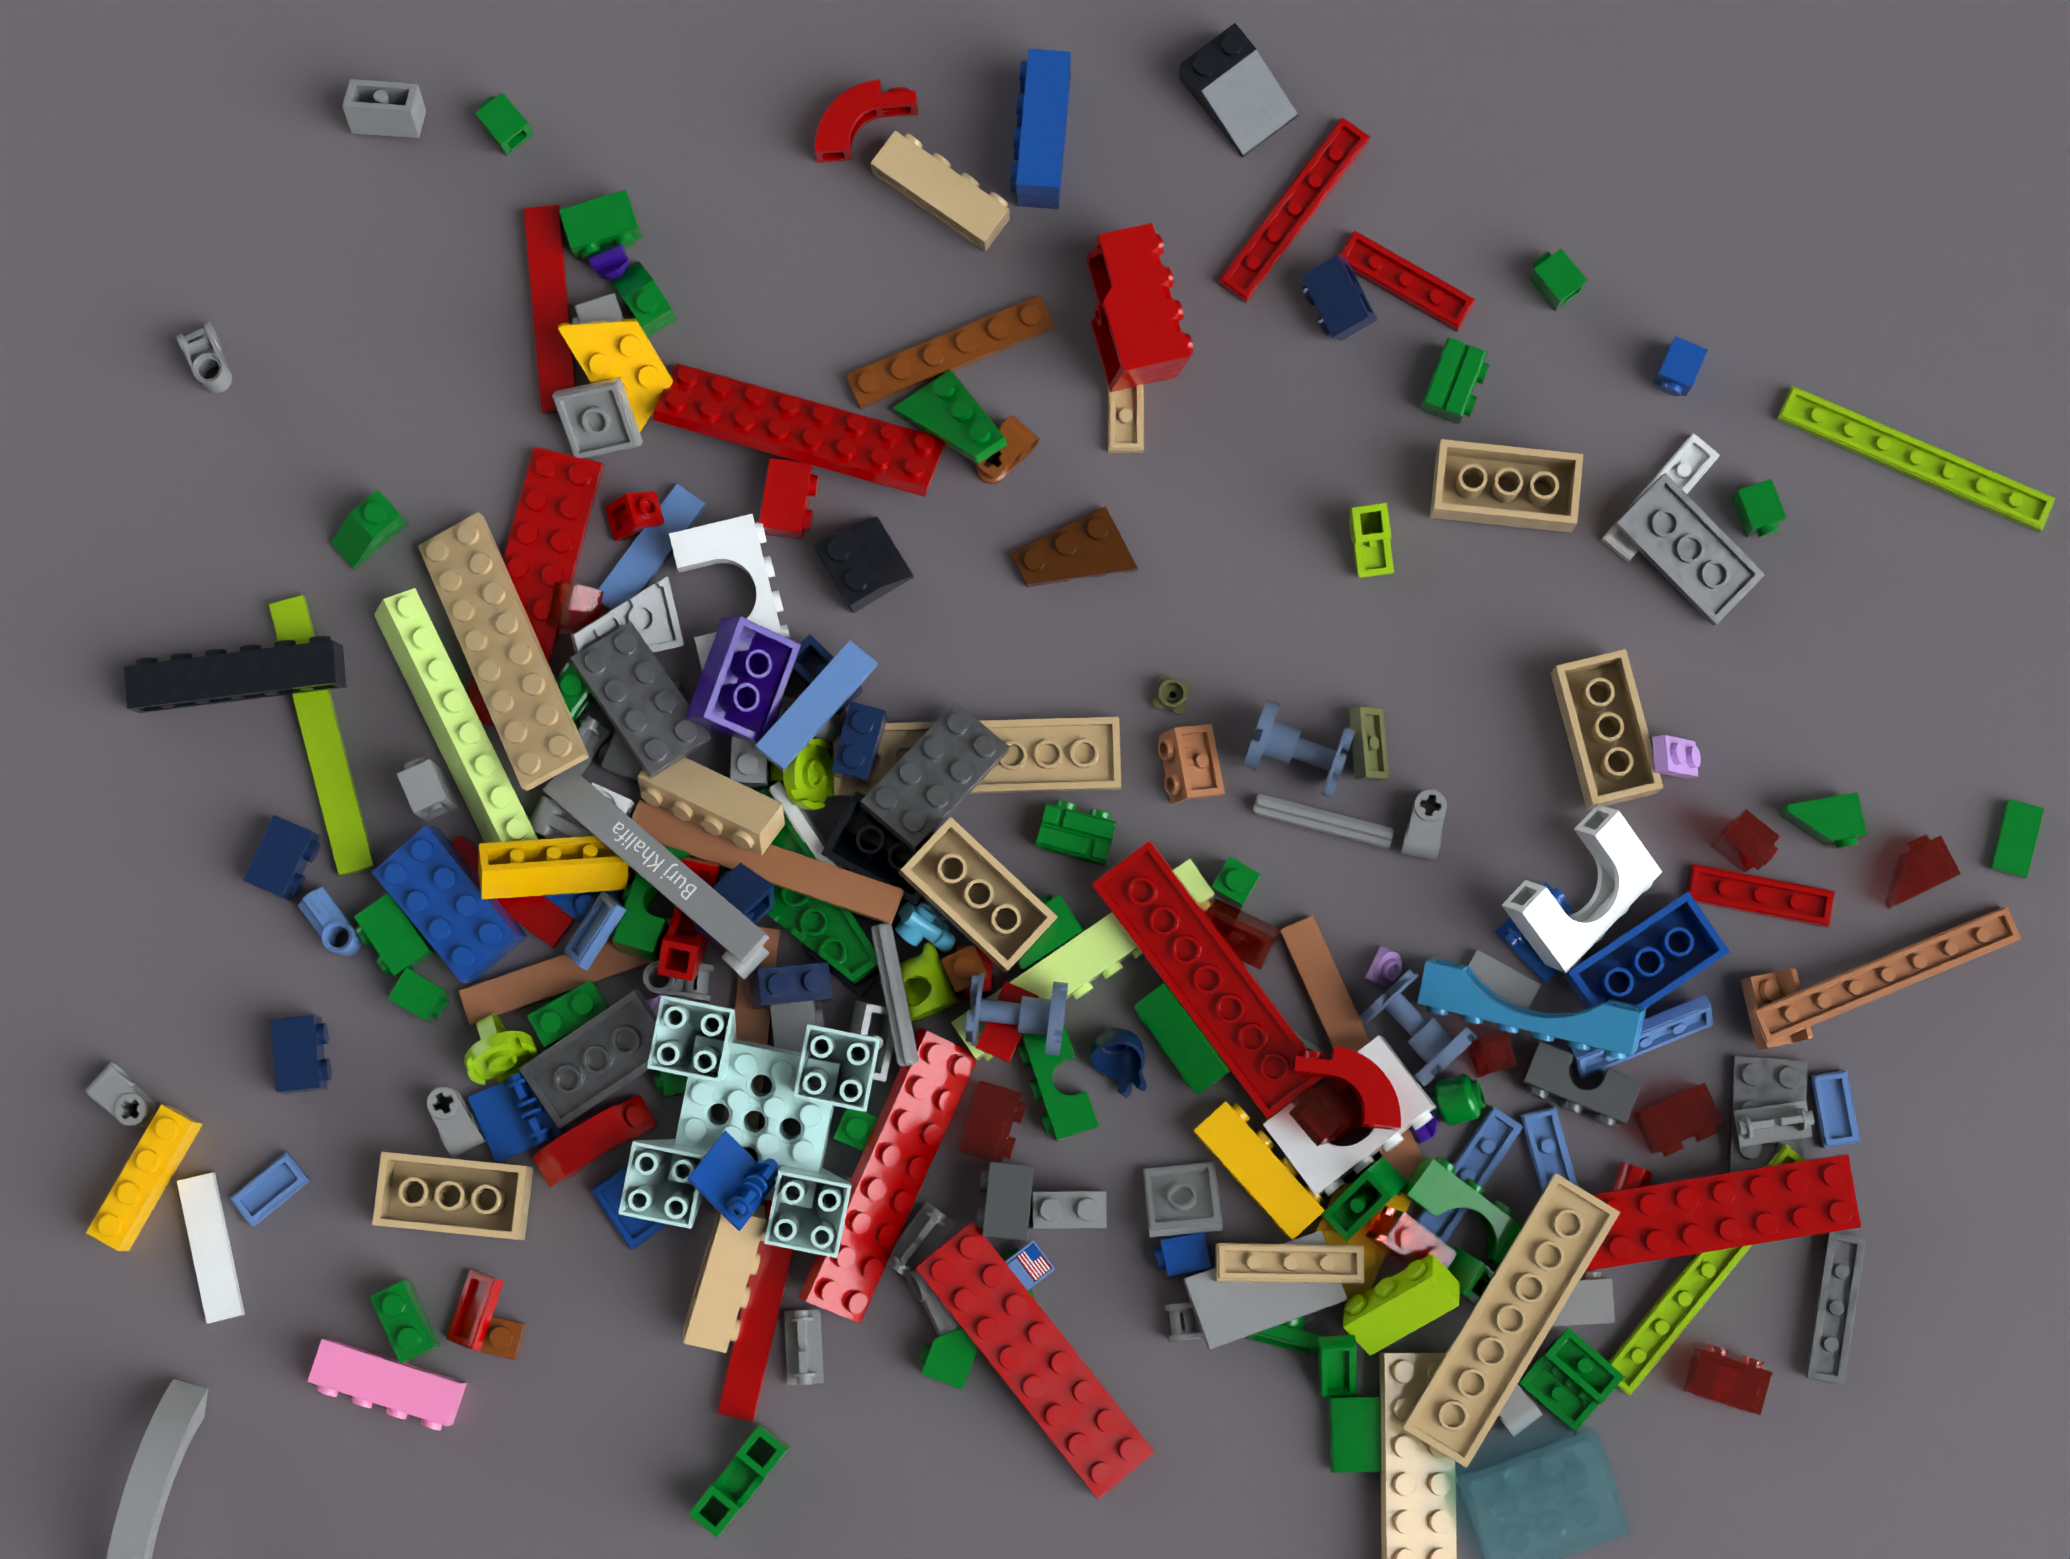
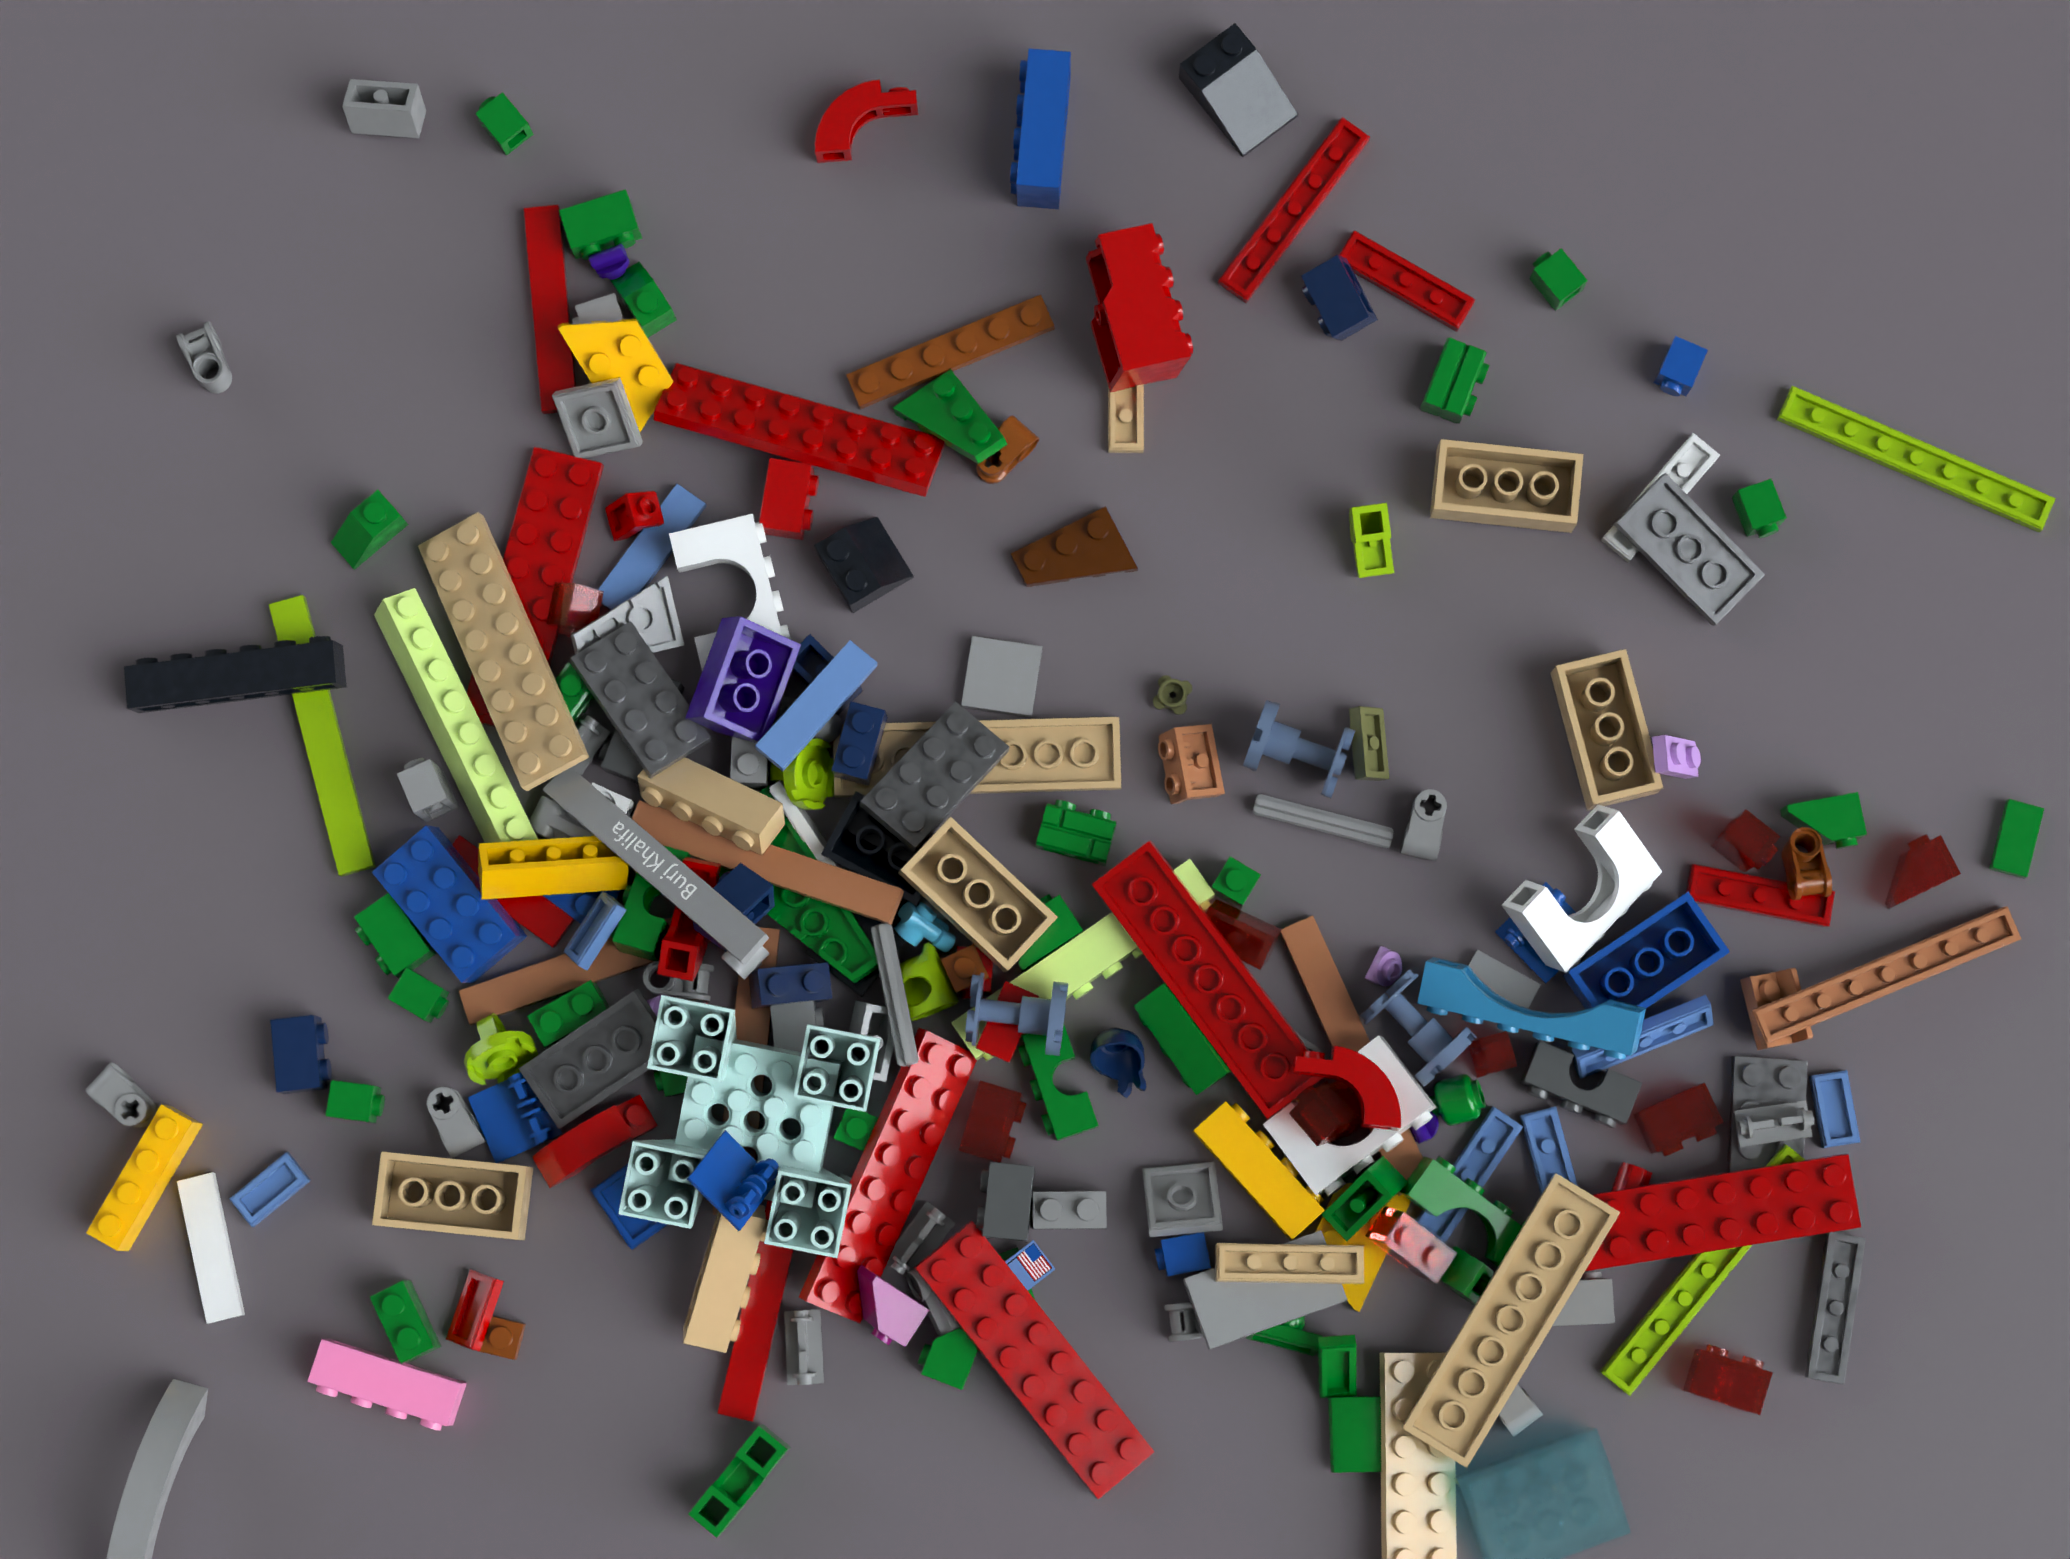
dark blue brick [243,815,320,901] -> none
medium blue piece [298,887,363,957] -> none
tan brick [870,130,1010,252] -> none
lime brick [1343,1254,1460,1356] -> none
green slope [1518,1327,1625,1432] -> none
none -> green brick [326,1080,385,1124]
none -> slope [857,1265,929,1347]
none -> light grey tile [961,636,1043,718]
none -> dark orange piece [1781,827,1832,900]

